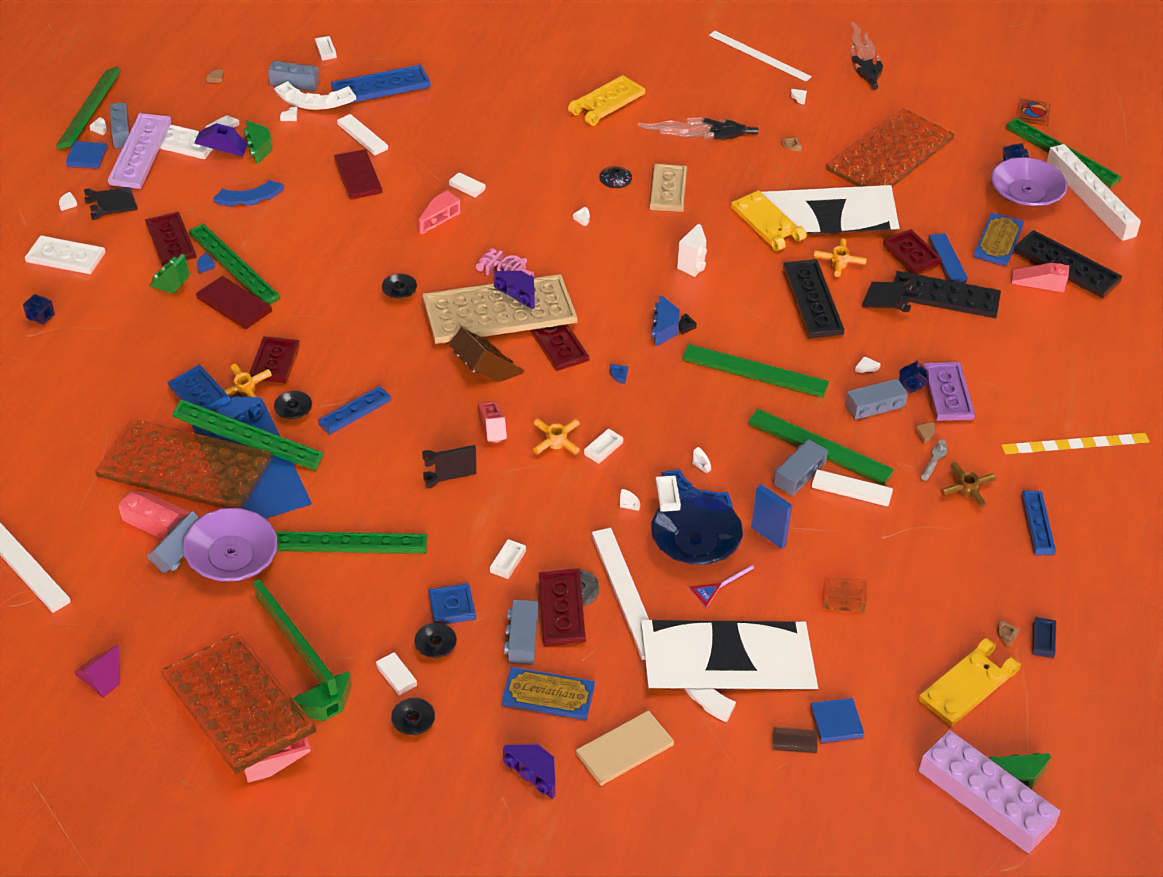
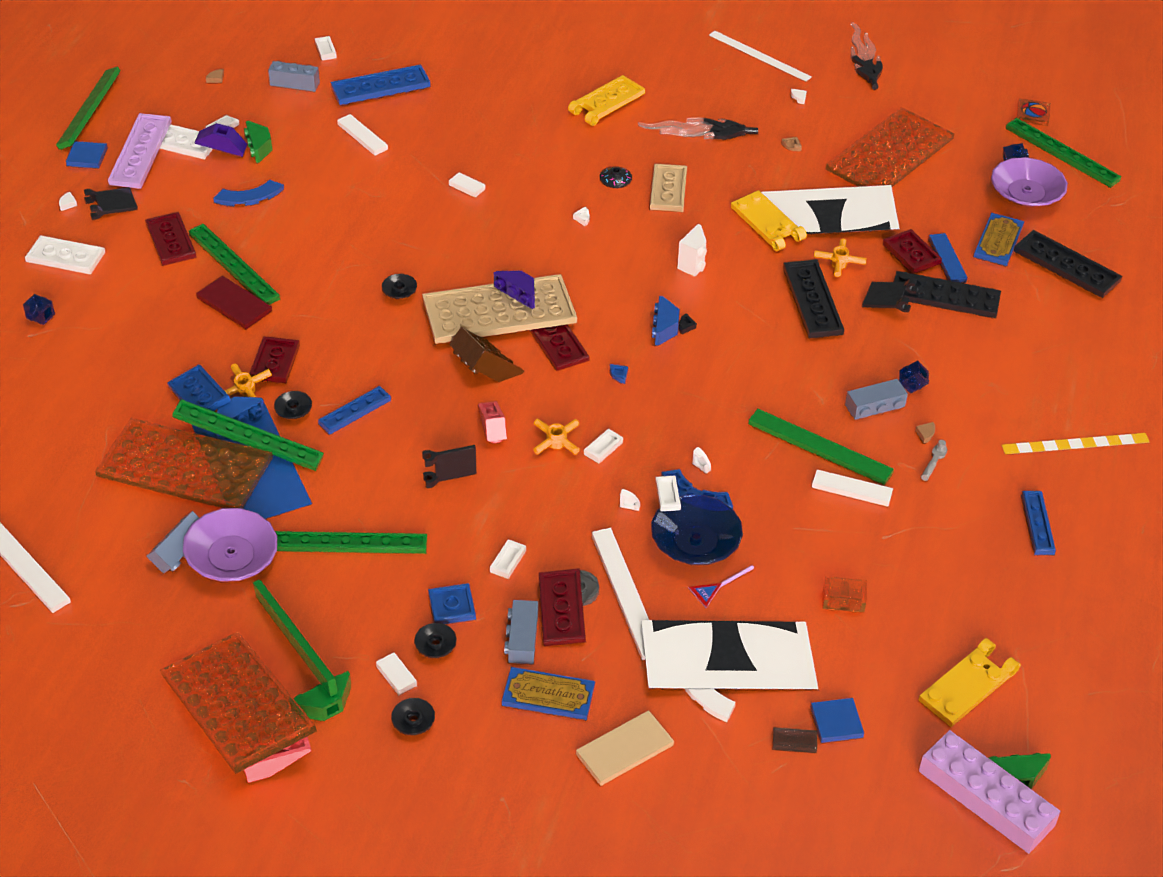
magenta slope [75,644,120,697] -> none
white tile [90,117,107,135] -> none
sand blue brick [110,102,130,149] -> none
coral slope [118,491,190,539] -> none
green slope [149,254,190,293] -> none
blue tile [197,253,215,273] -> none
white tile [274,81,356,110] -> none
white tile [280,107,298,121] -> none
dark red tile [334,149,382,199] -> none
coral slope [418,190,461,234] -> none
bright pink torso [475,248,534,278] -> none
dark purple slope [503,744,555,799] -> none
green tile [682,344,829,398] -> none
blue tile [751,484,792,549] -> none
sand blue brick [774,439,828,496] -> none
white tile [855,356,881,373] -> none
medium lavender plate [923,362,975,421] -> none
pearl gold bar [941,462,996,508] -> none
medium nougat tile [998,620,1020,647] -> none
coral slope [1011,263,1069,293] -> none
dark blue tile [1033,617,1056,658] -> none
white brick [1047,144,1141,241] -> none

